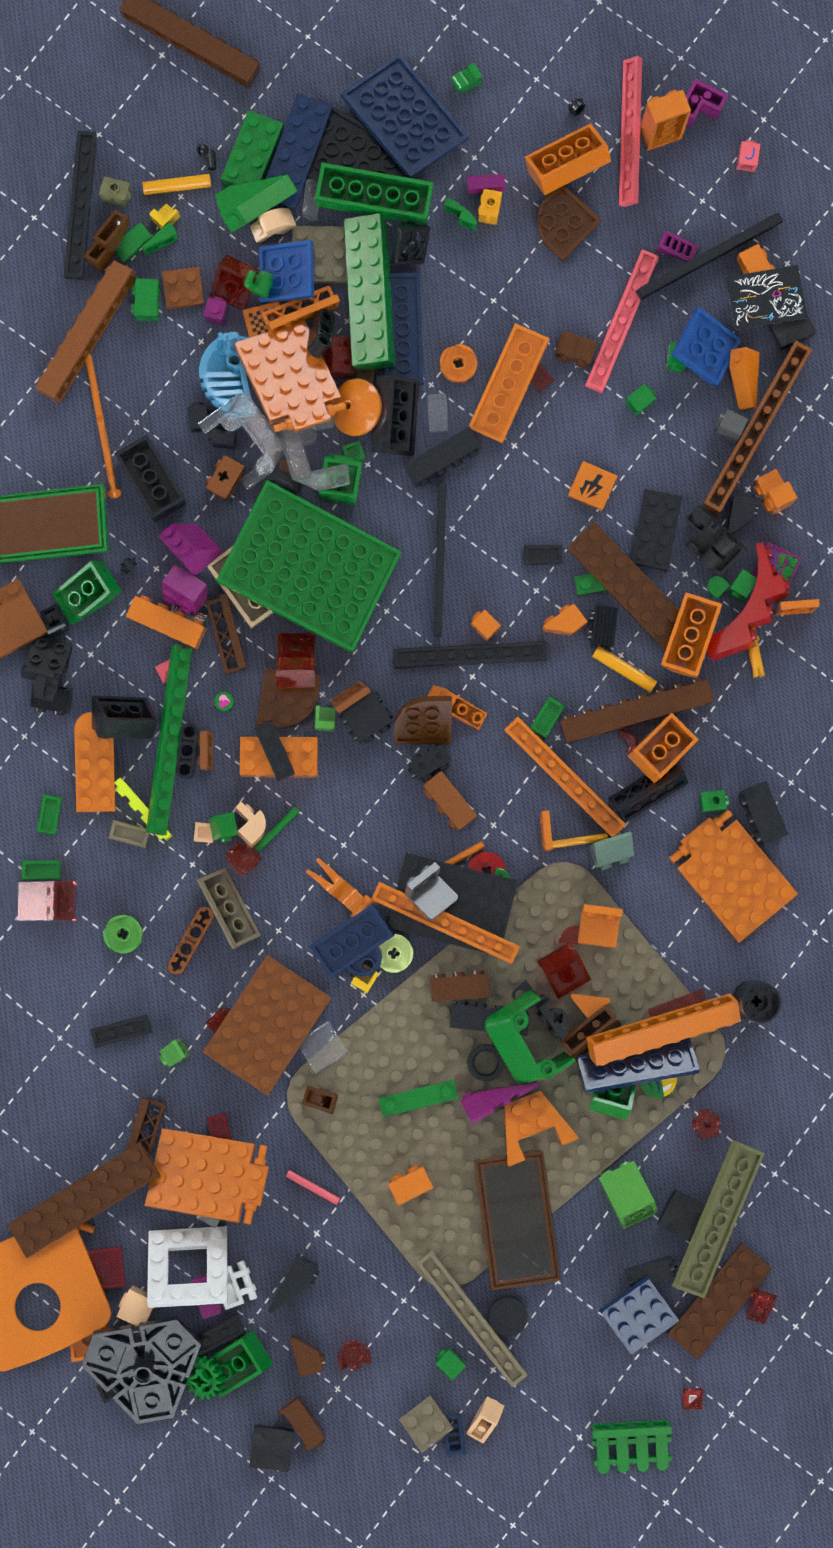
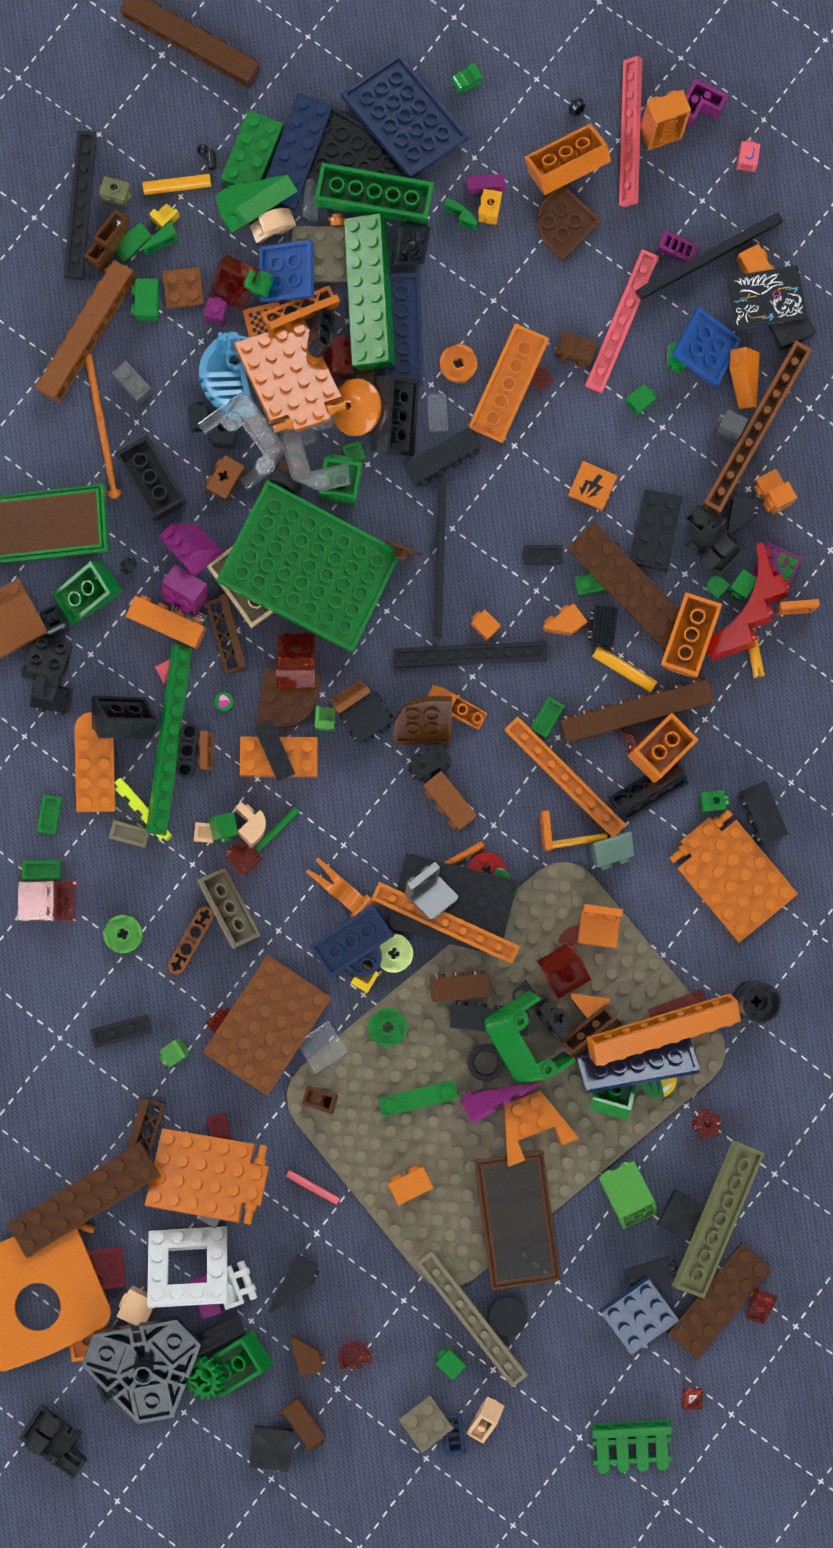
none -> black plate [19,1404,88,1479]
none -> flat silver brick [112,361,154,406]
none -> orange plate [328,213,347,225]
none -> green plate [368,1008,407,1047]
none -> reddish brown piece [385,540,421,560]

